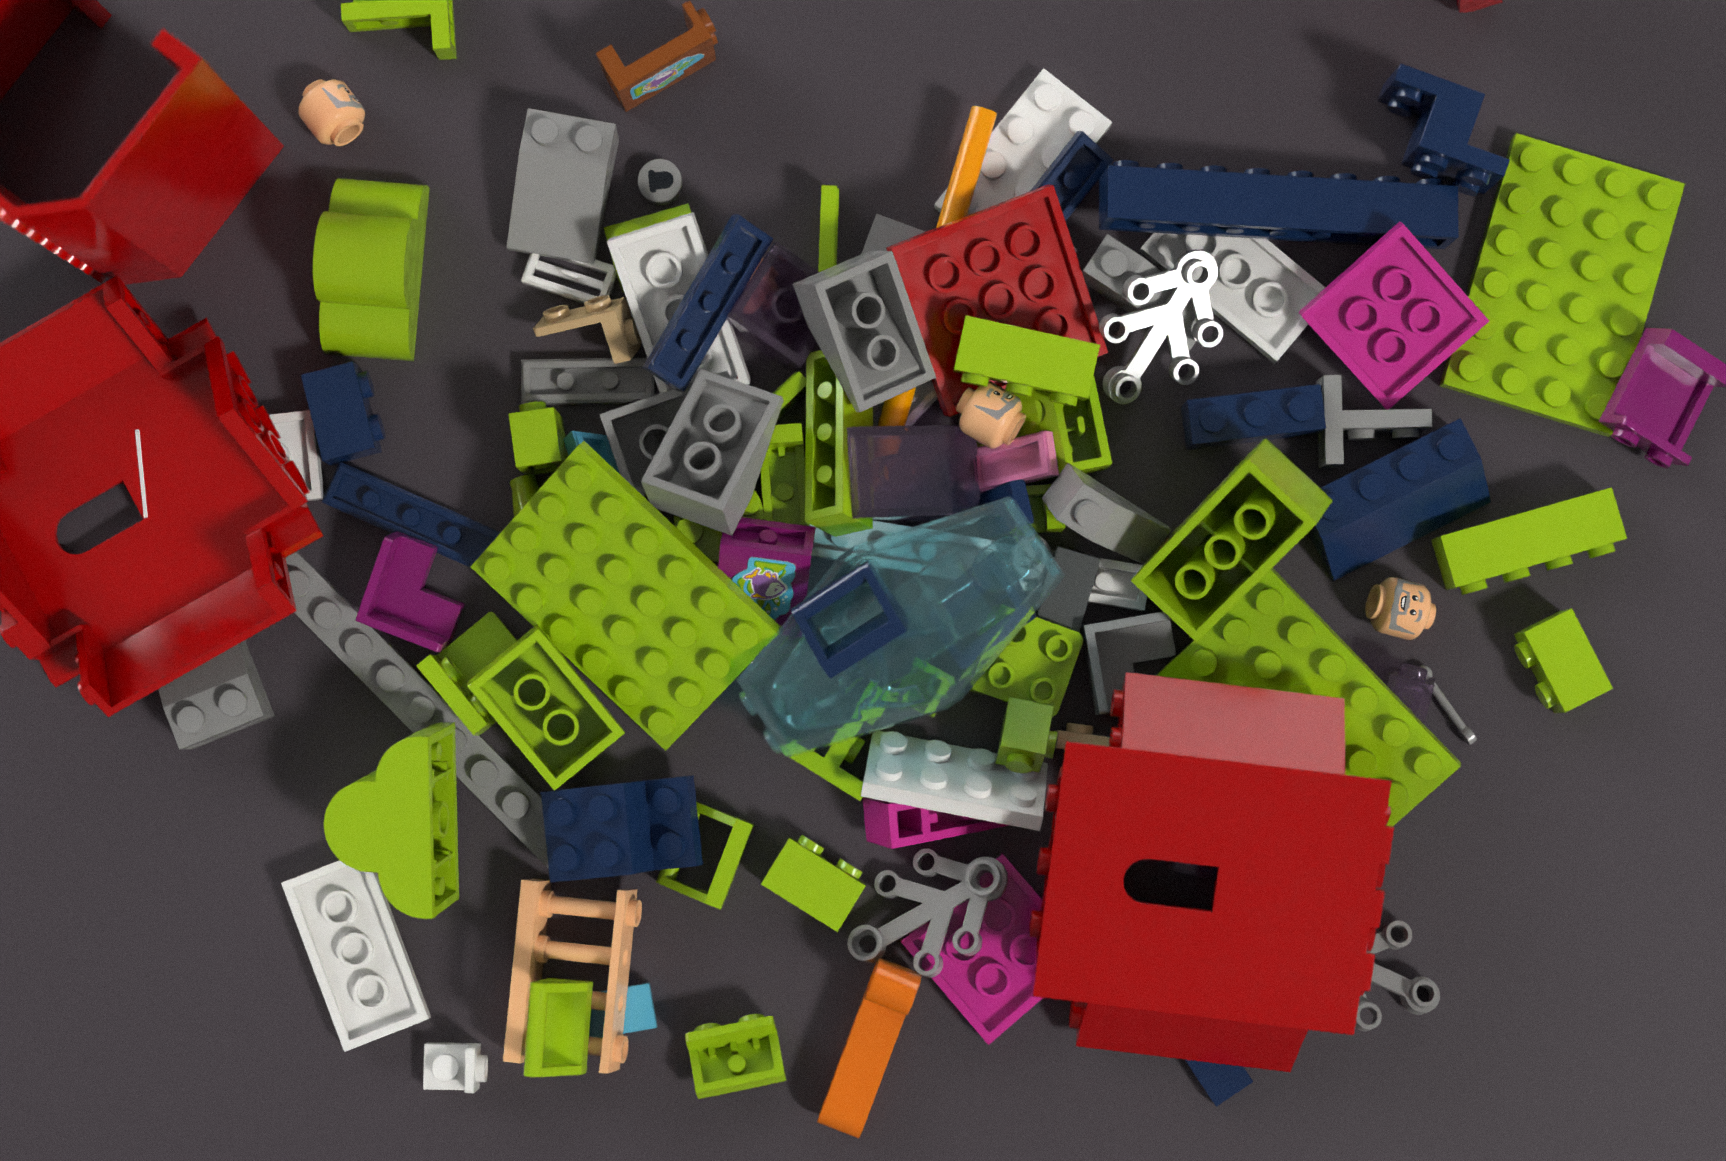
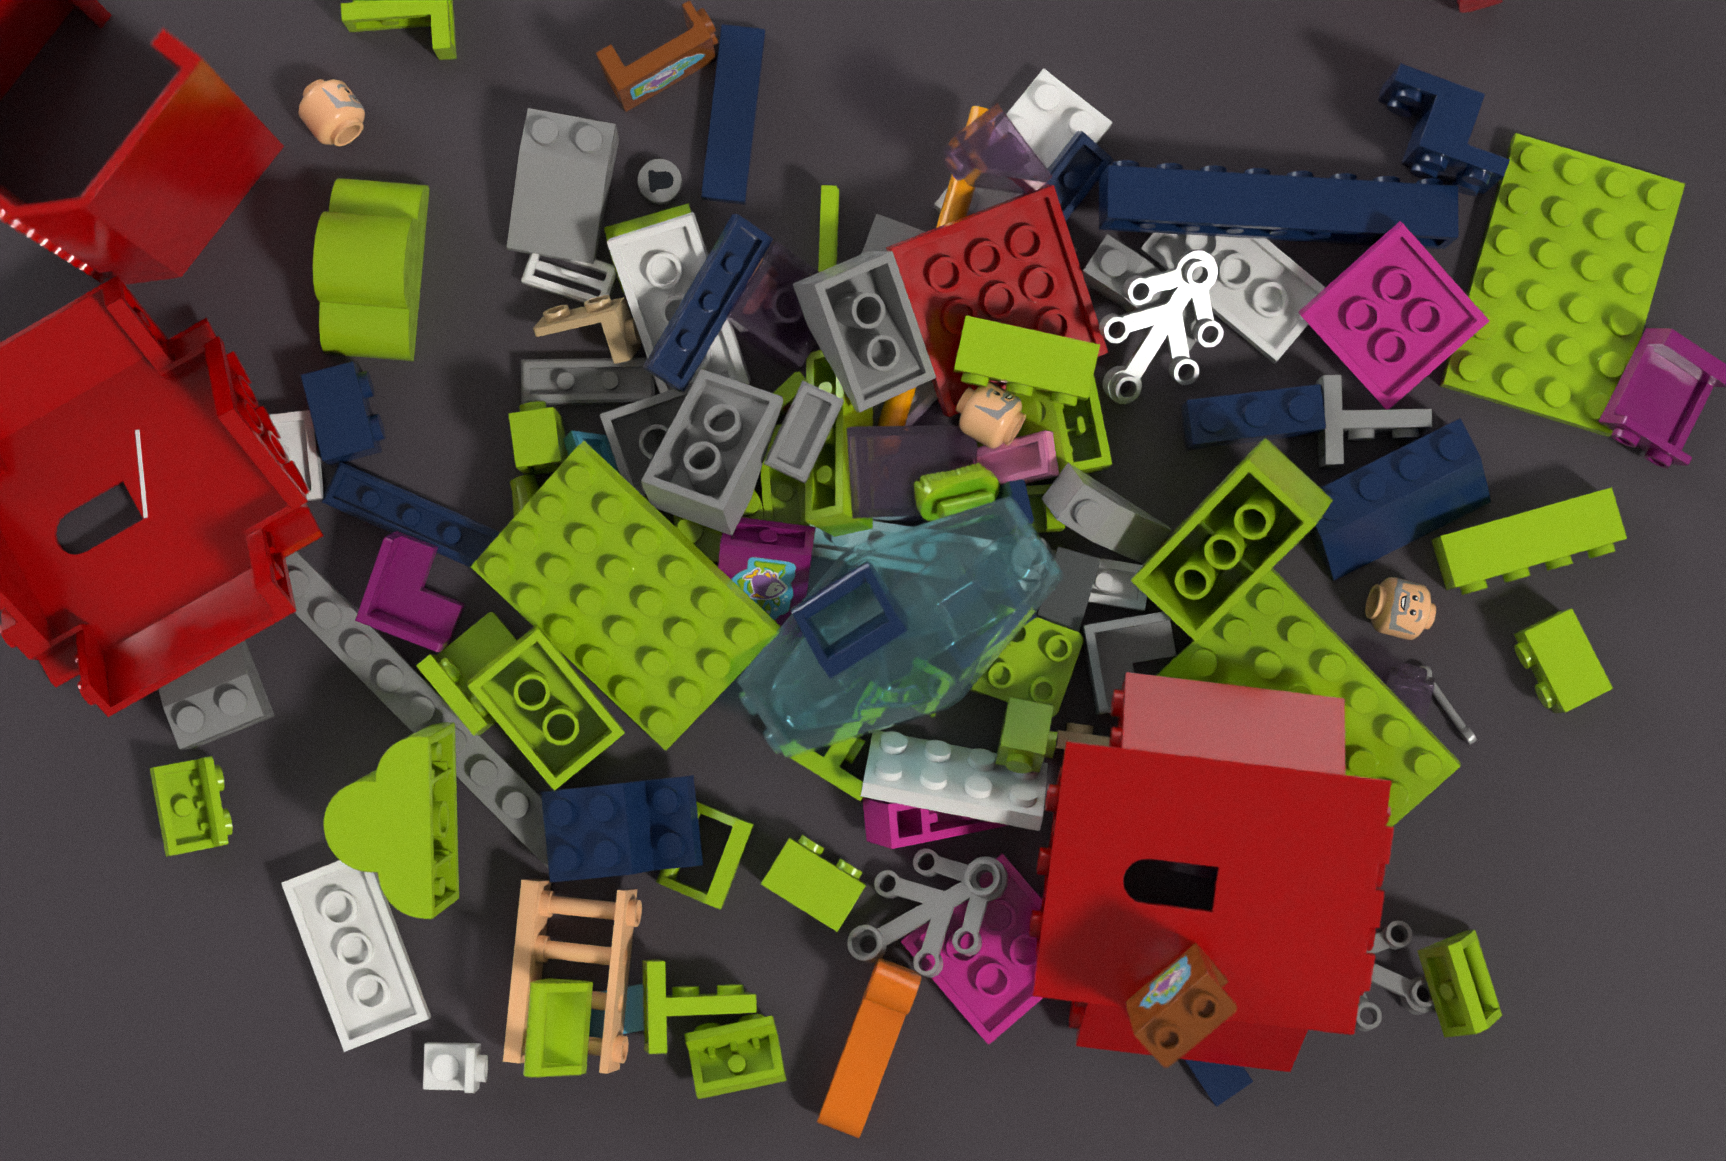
none -> lime bracket [150,756,233,857]
none -> lime bracket [642,959,757,1054]
none -> dark blue tile [701,24,766,205]
none -> light grey tile [764,381,844,483]
none -> lime piece [912,463,1000,521]
none -> clear purple slope [943,103,1052,194]
none -> dark orange panel [1126,943,1237,1068]
none -> lime tile [1417,929,1502,1037]

